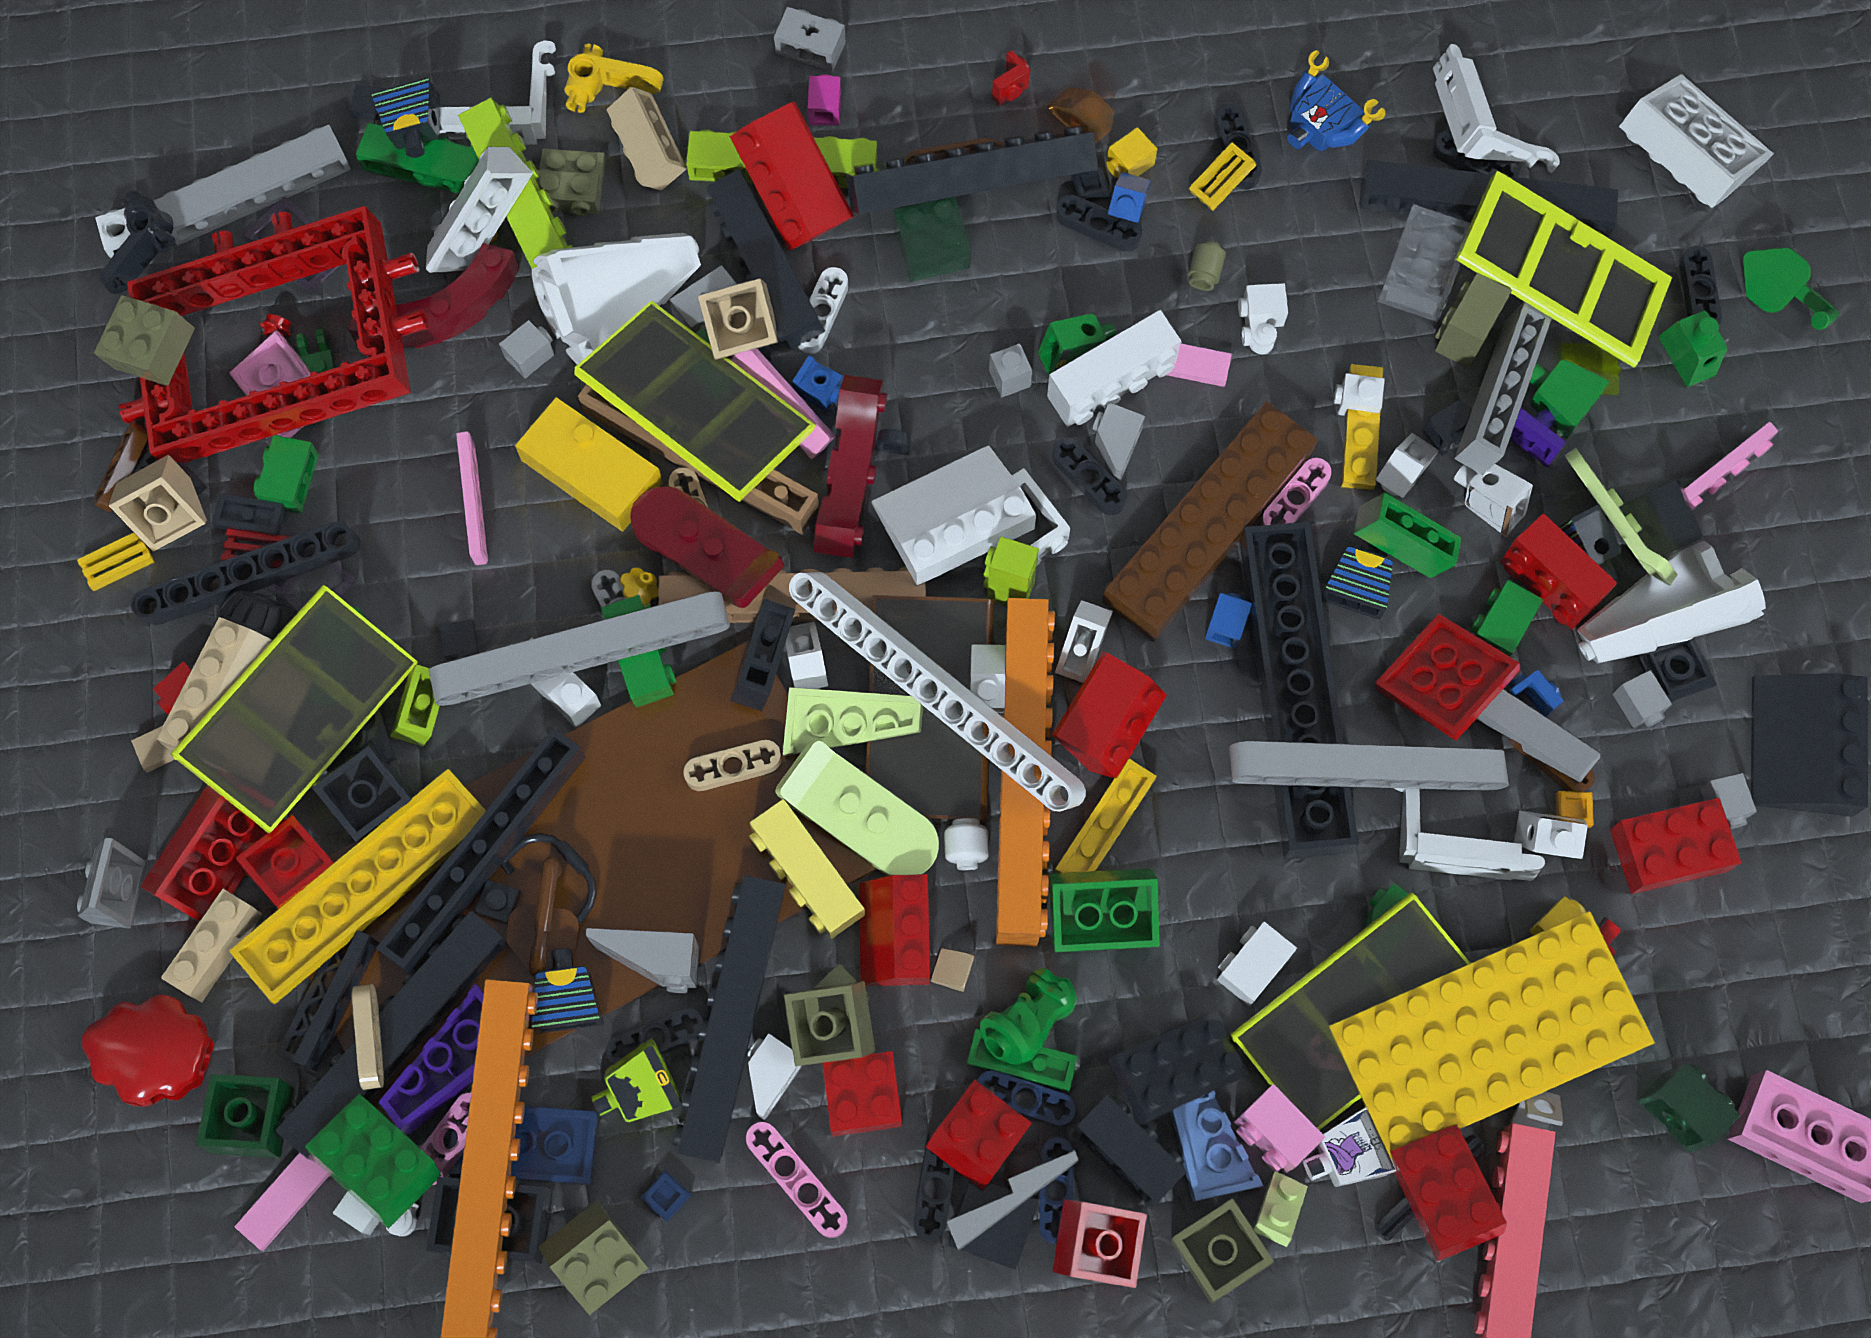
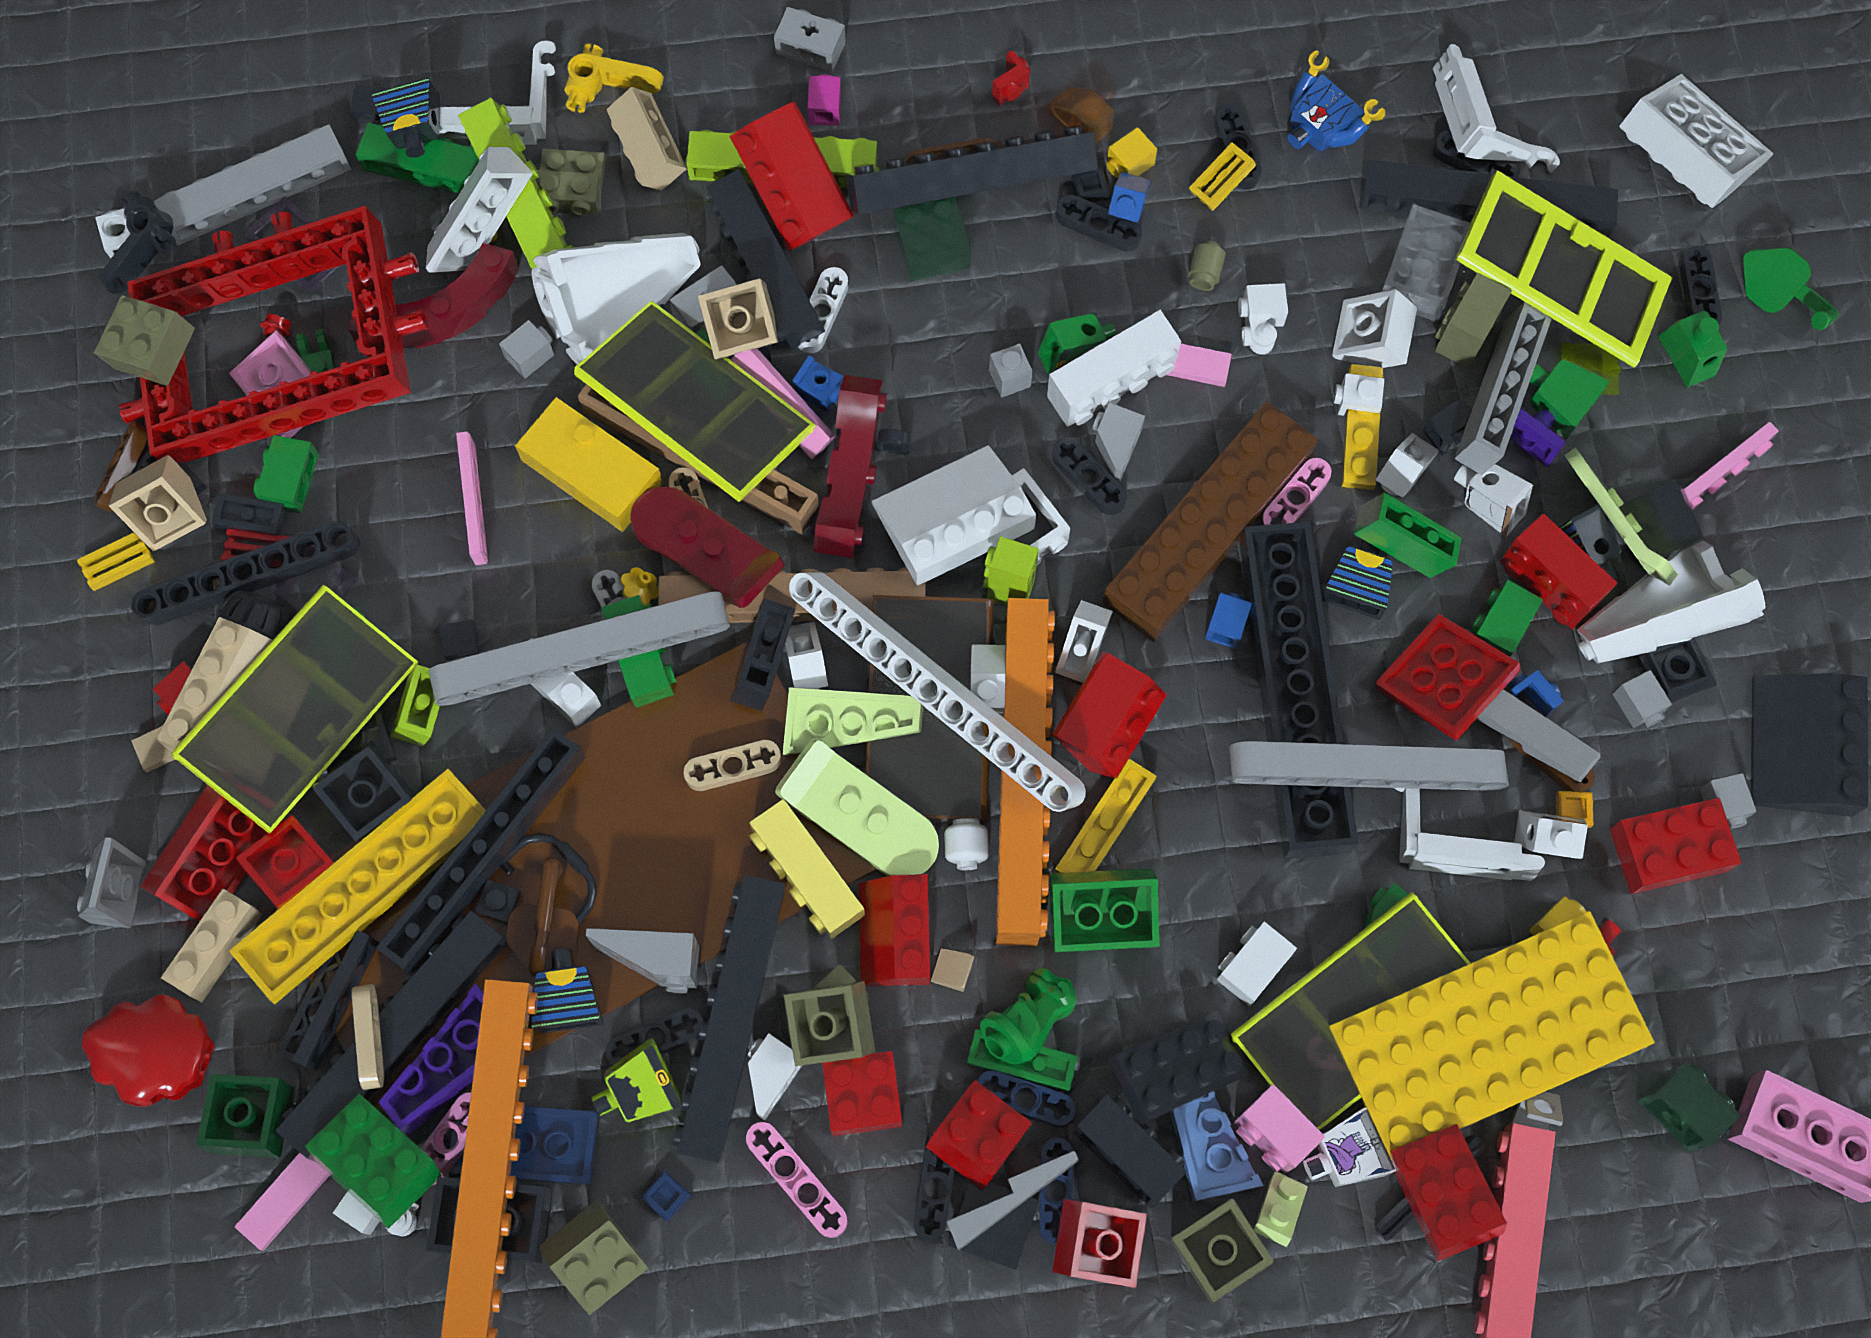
none -> white slope [1332,289,1417,368]

